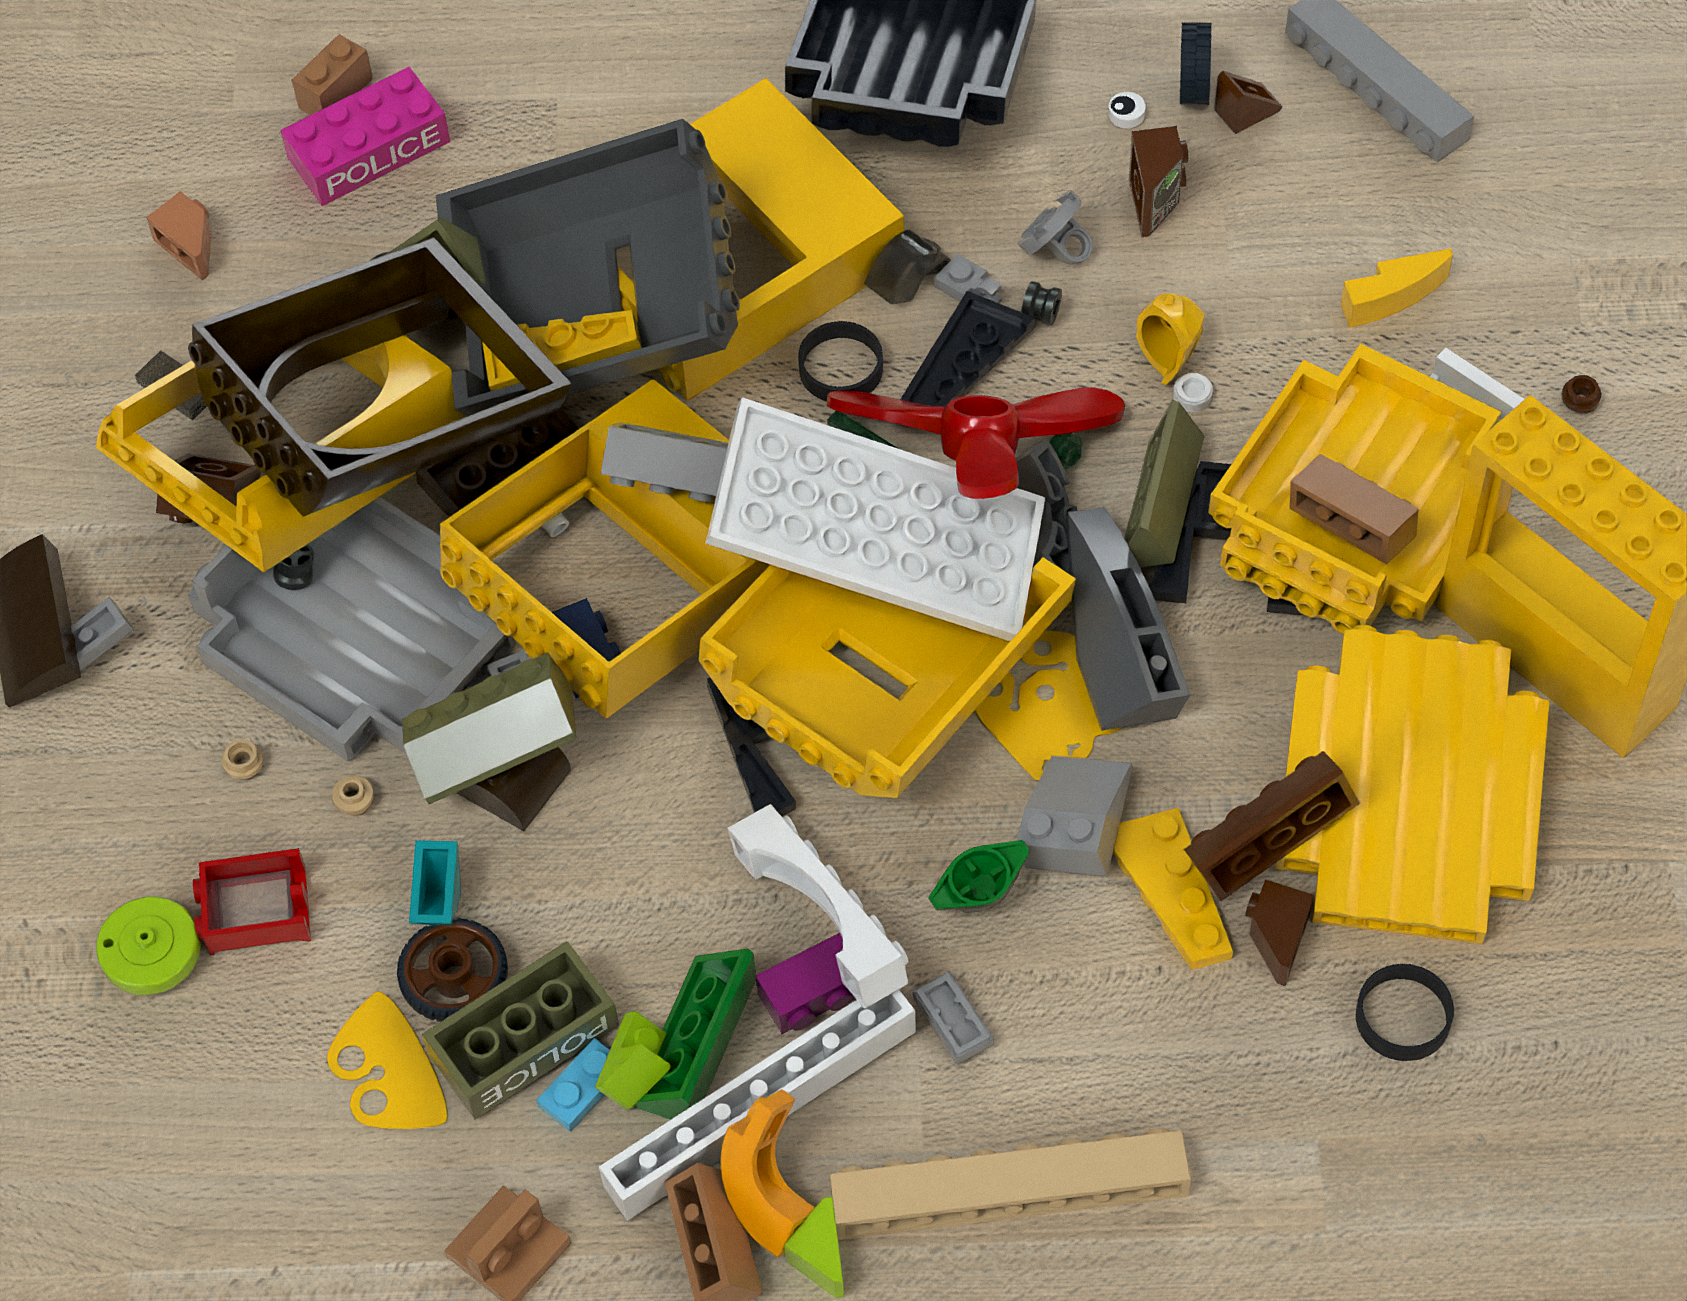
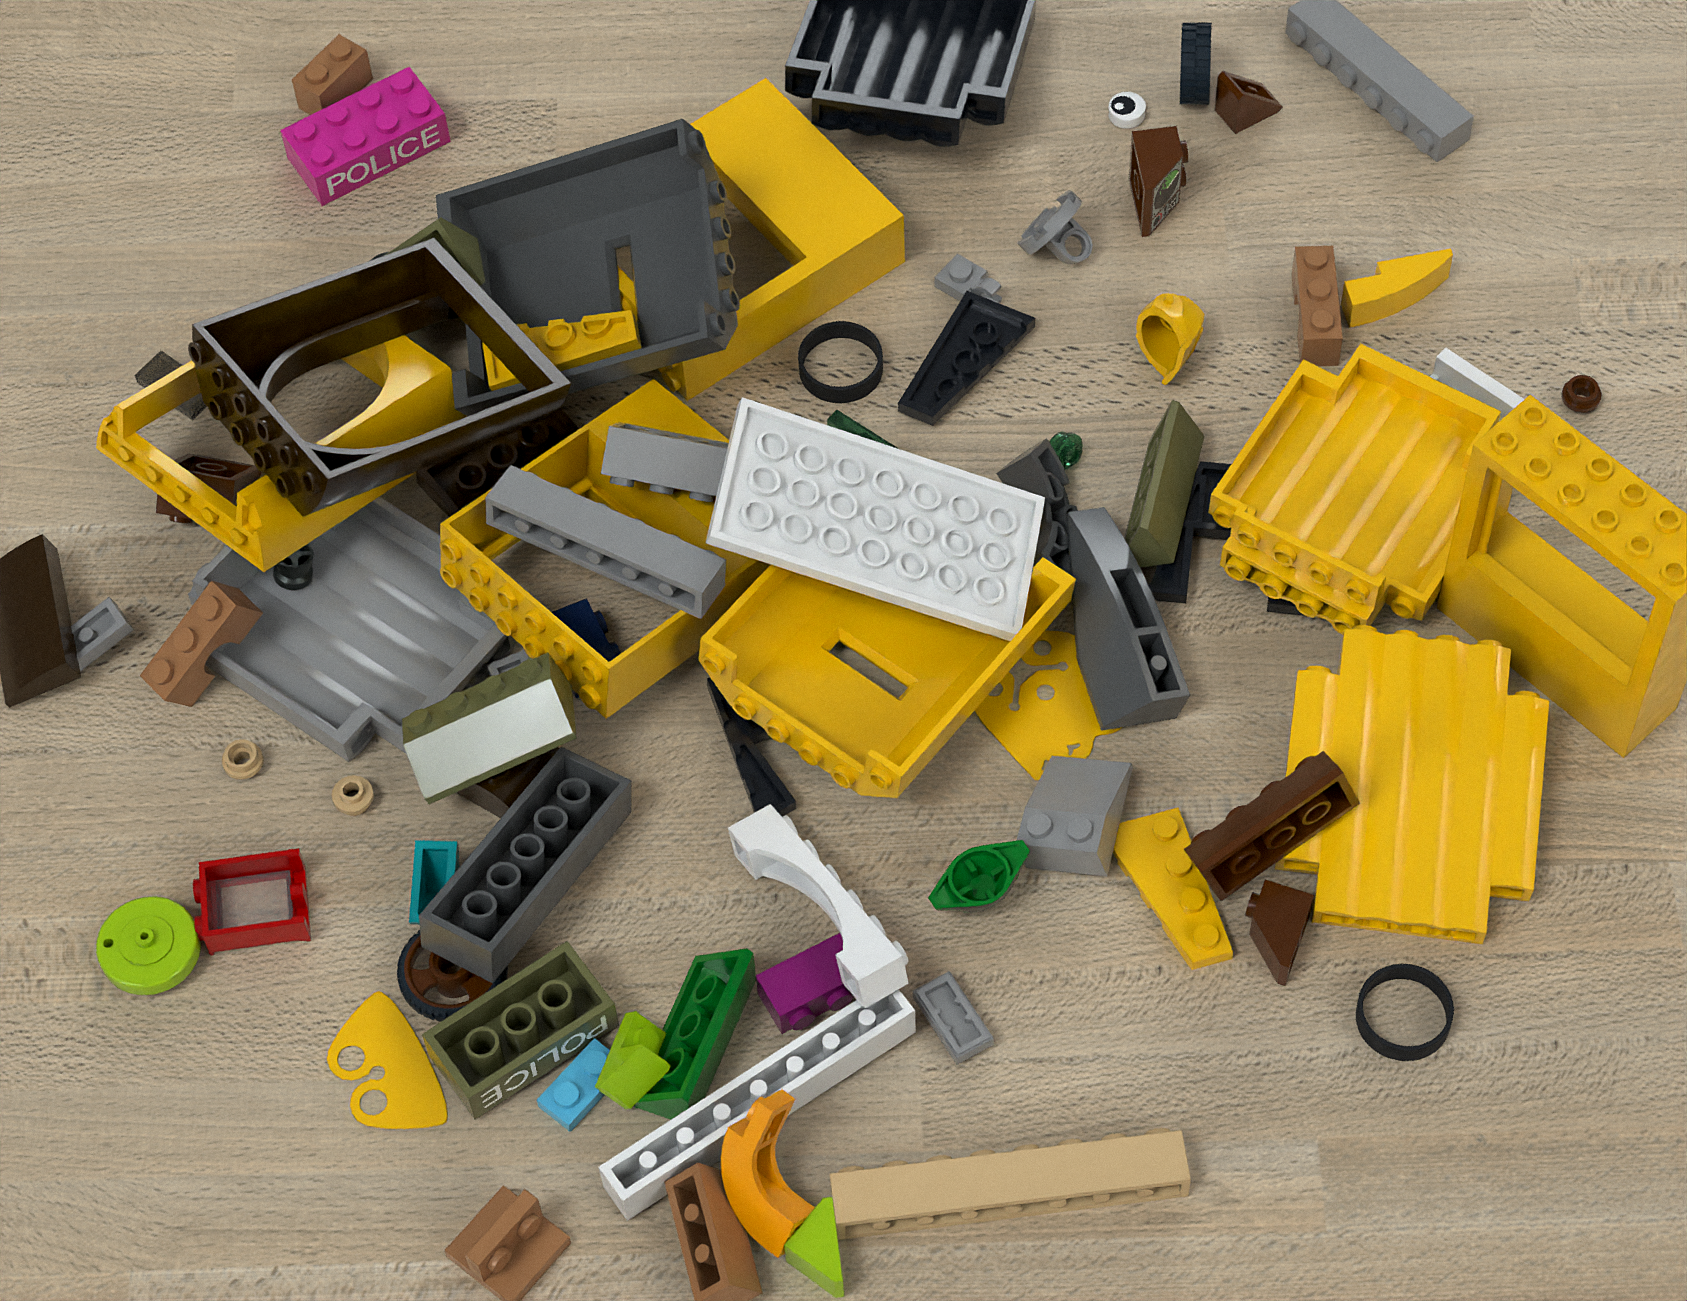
nougat slope [146,191,212,280] -> none
red piece [826,387,1125,499] -> none
clear smoke brick [864,229,951,304] -> none
pearl dark grey wheel [1021,281,1062,326] -> none
white tile [1173,373,1213,412] -> none
medium nougat brick [1289,454,1419,564] -> none
none -> medium nougat arch [140,580,263,707]
none -> dark grey brick [419,746,632,983]
none -> light grey brick [485,465,726,619]
none -> medium nougat arch [1291,246,1343,366]

